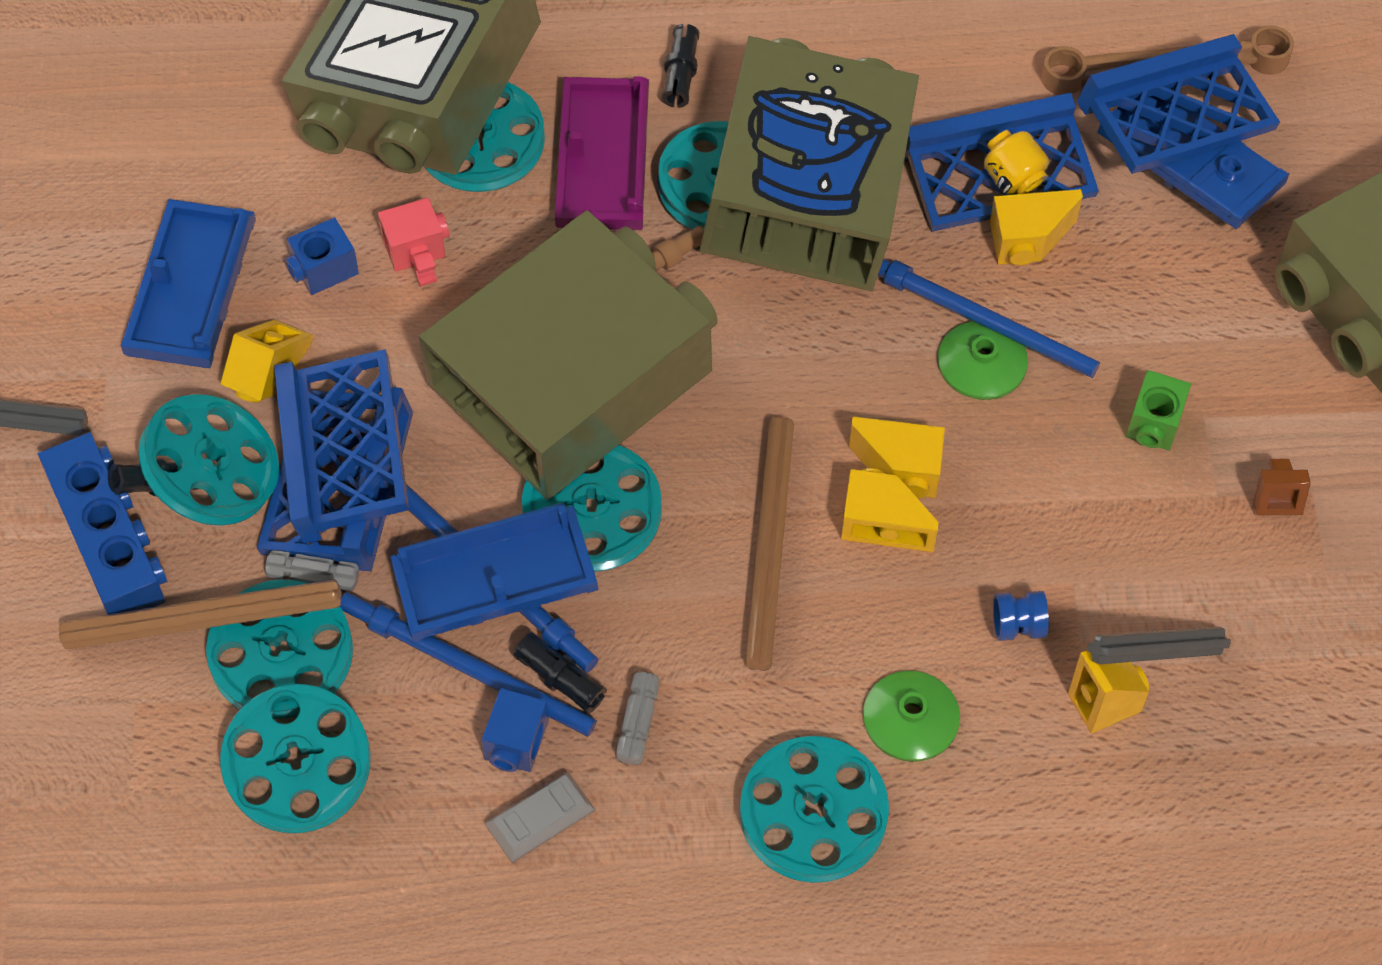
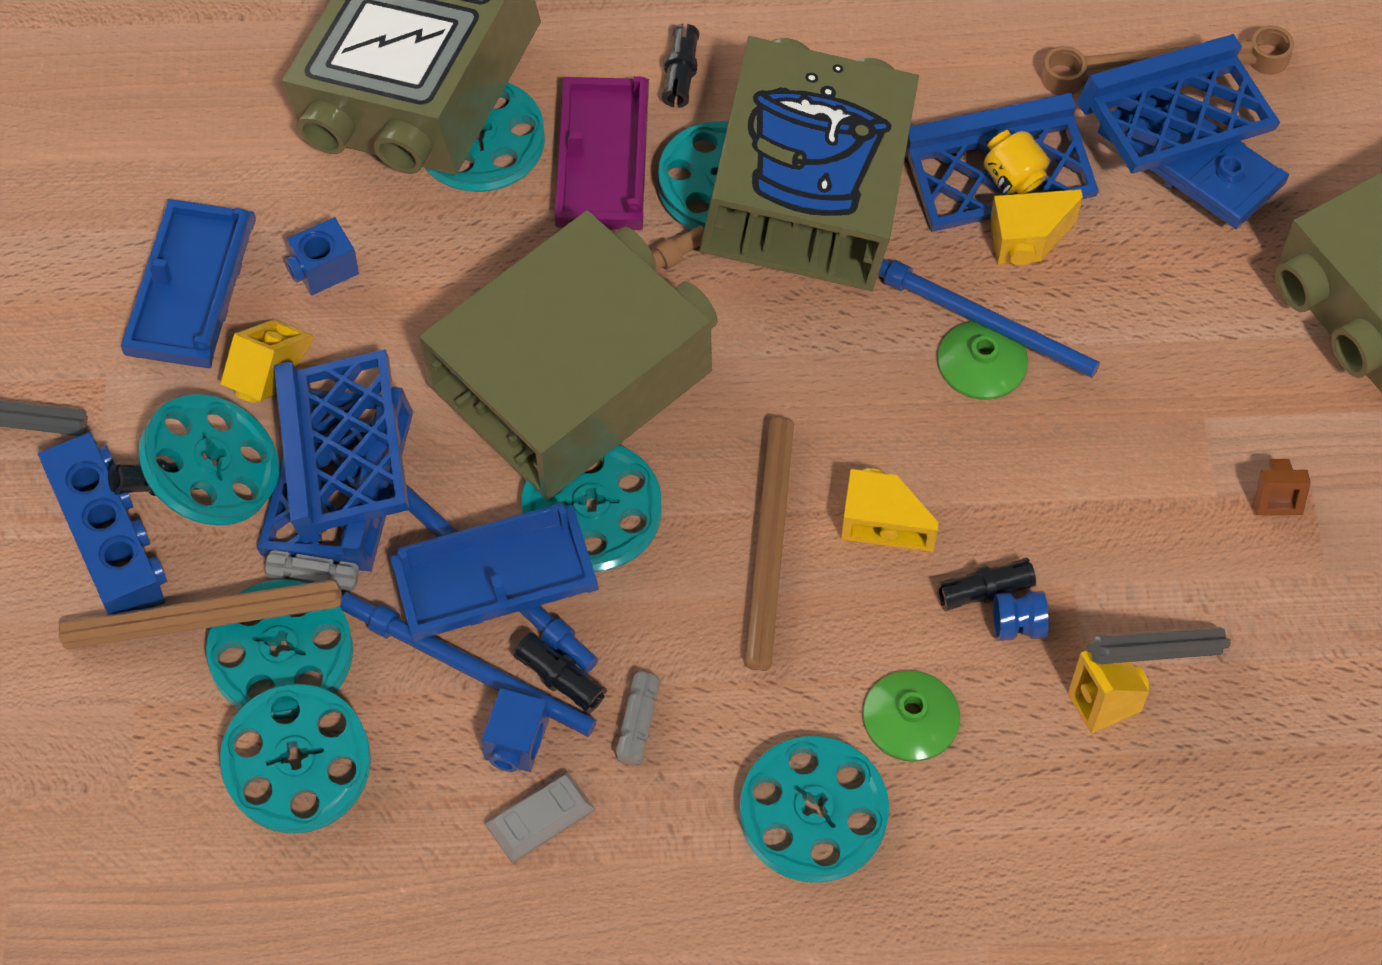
coral brick [378,197,450,287] -> none
yellow slope [849,417,945,499] -> none
bright green brick [1126,370,1192,451] -> none
none -> black pin [936,557,1036,611]

